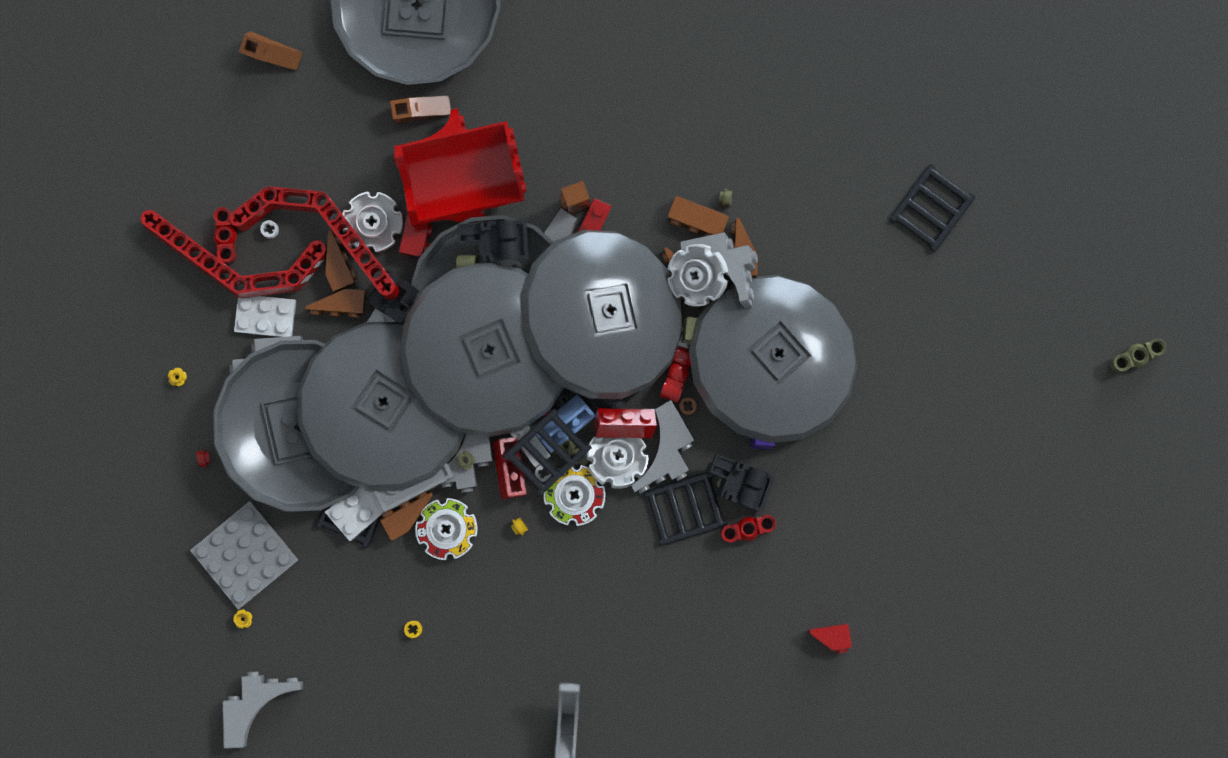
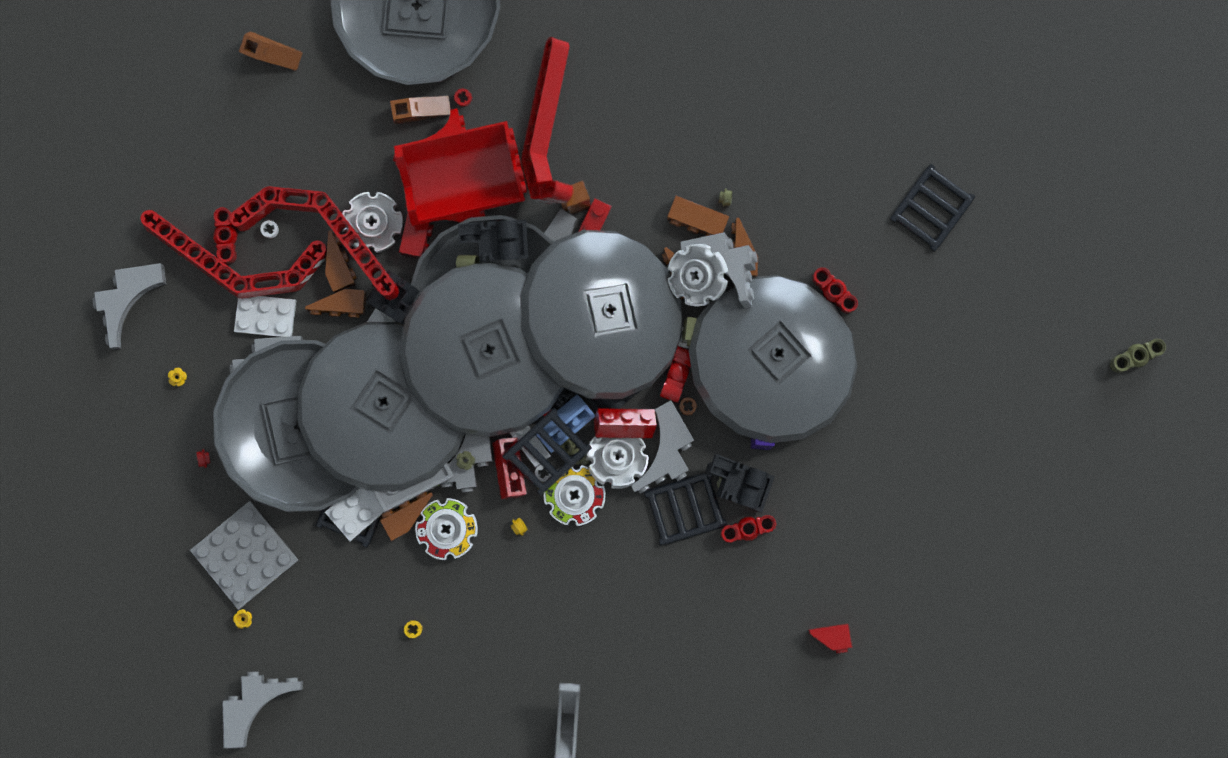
none -> light grey arch [93,263,166,350]
none -> red bush [454,89,472,106]
none -> red beam [521,37,573,204]
none -> red piece [812,267,858,314]

